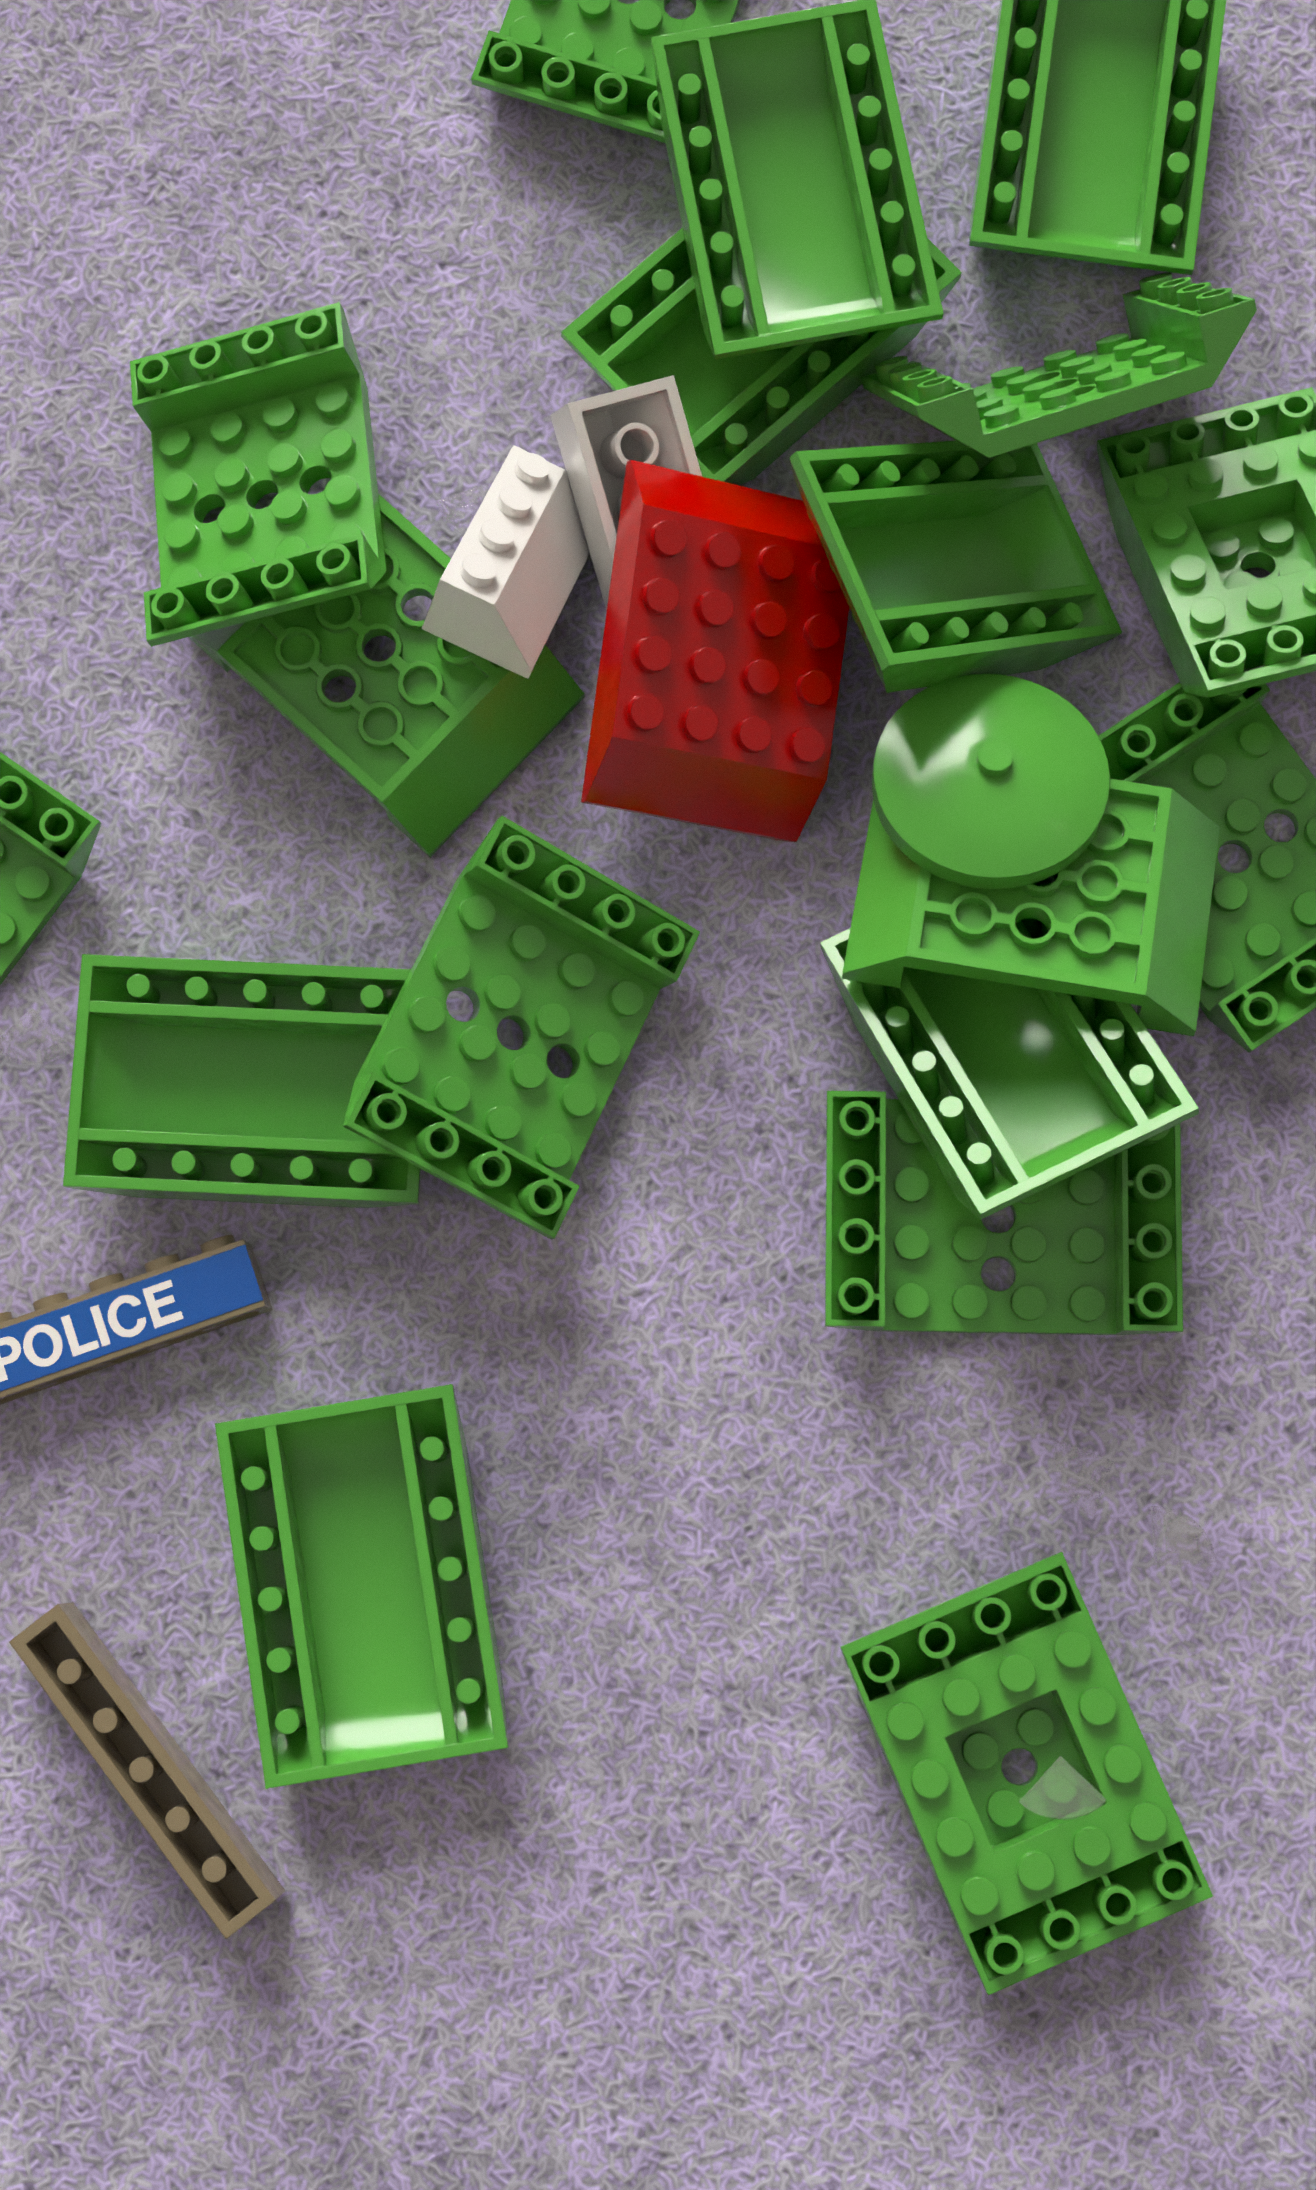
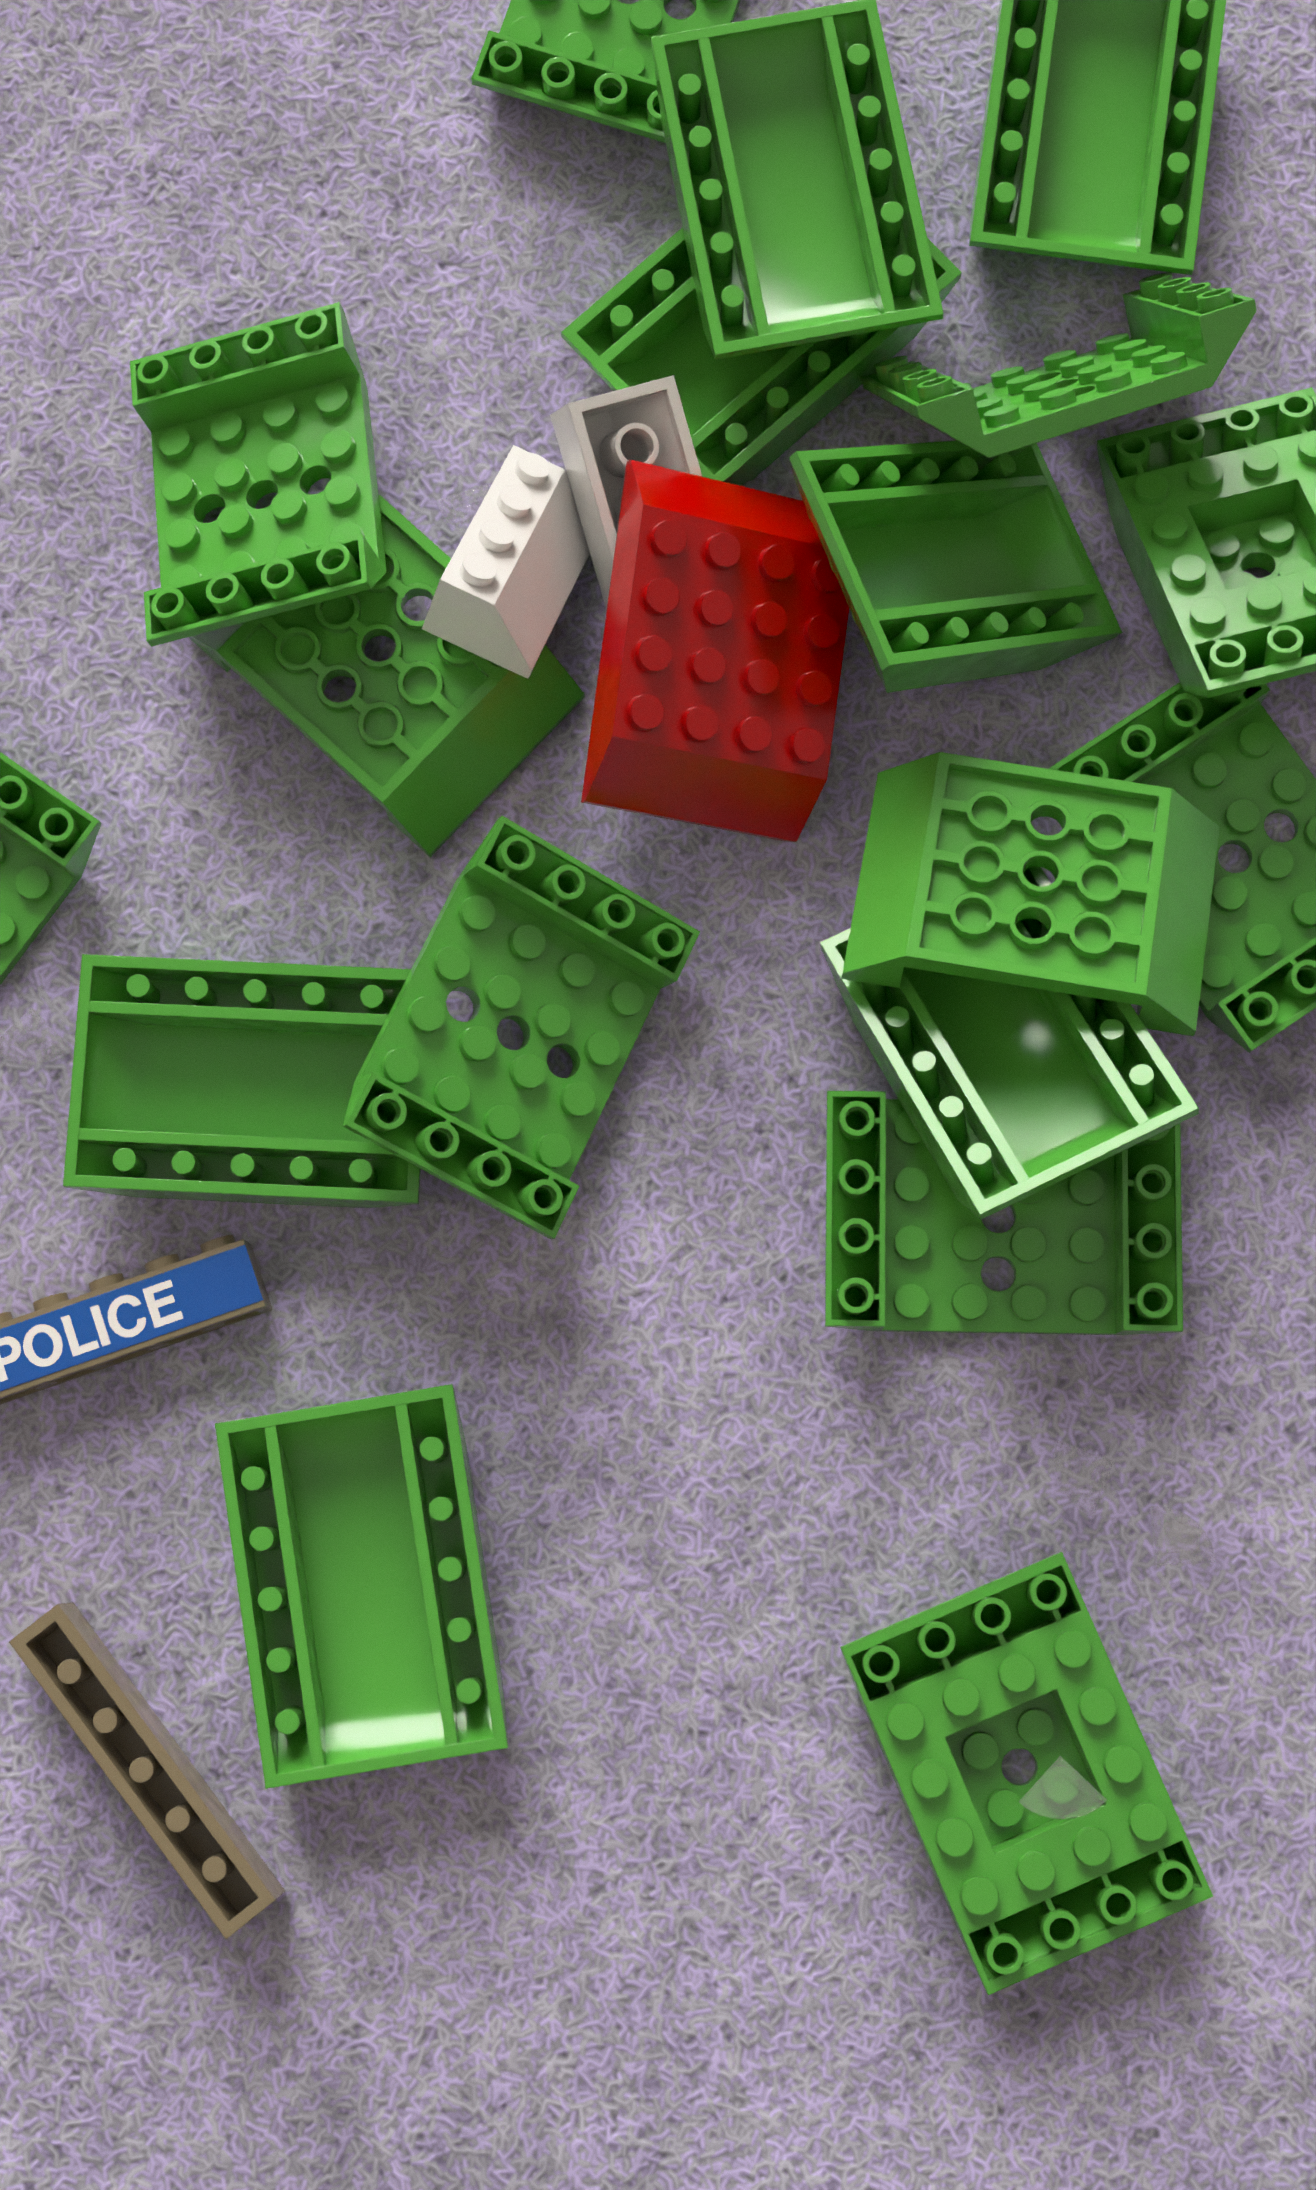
bright green dish [872,674,1110,889] -> none

